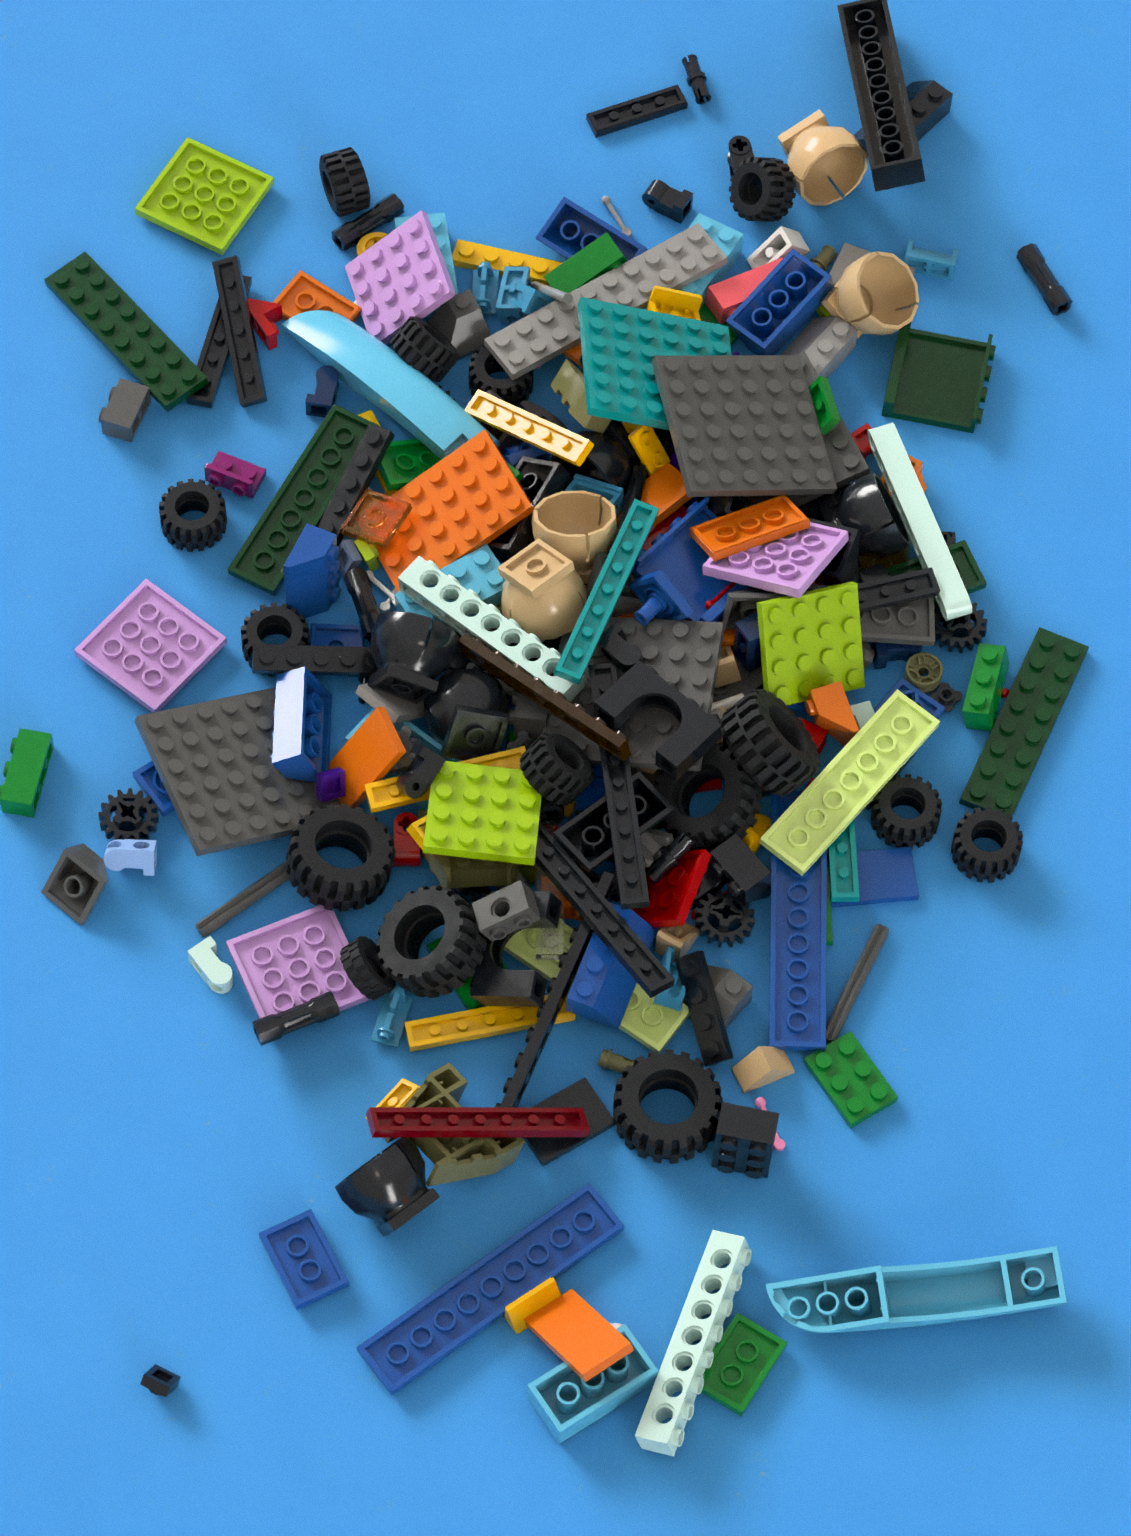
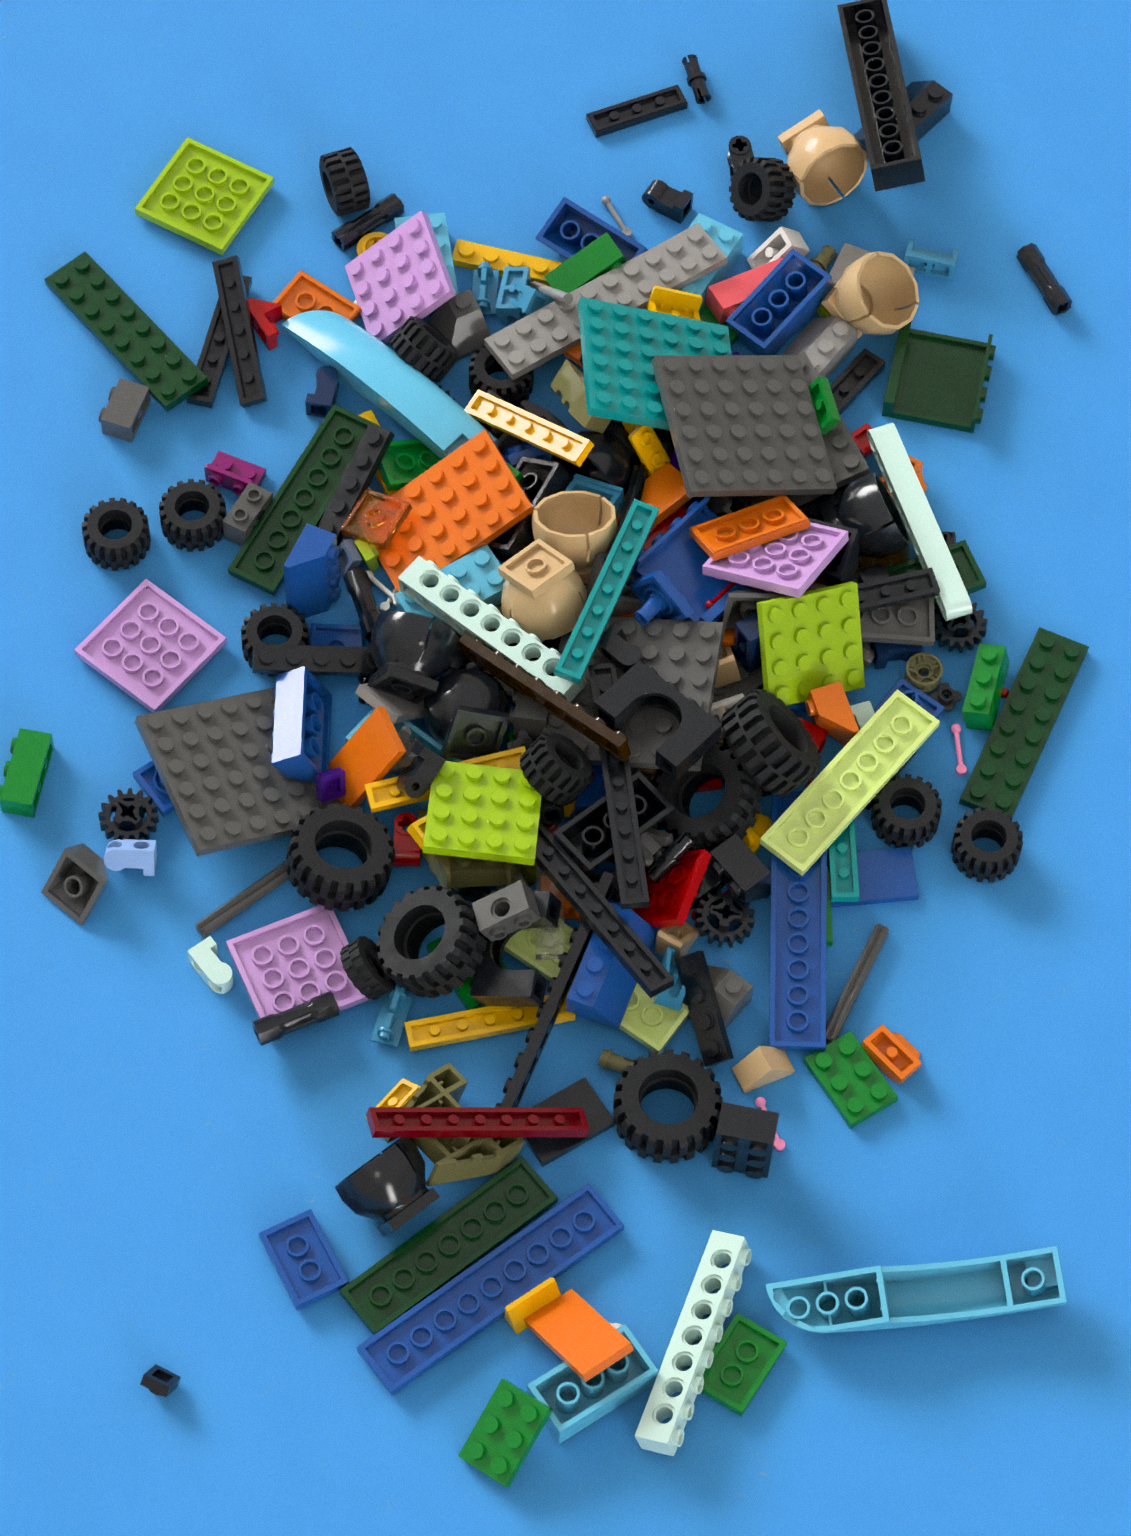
none -> black tyre [82,498,151,571]
none -> dark grey brick [222,482,273,546]
none -> dark green plate [340,1156,558,1335]
none -> green plate [458,1379,553,1487]
none -> black plate [830,348,885,415]
none -> orange slope [861,1024,922,1084]
none -> bright pink hinge [951,724,967,776]

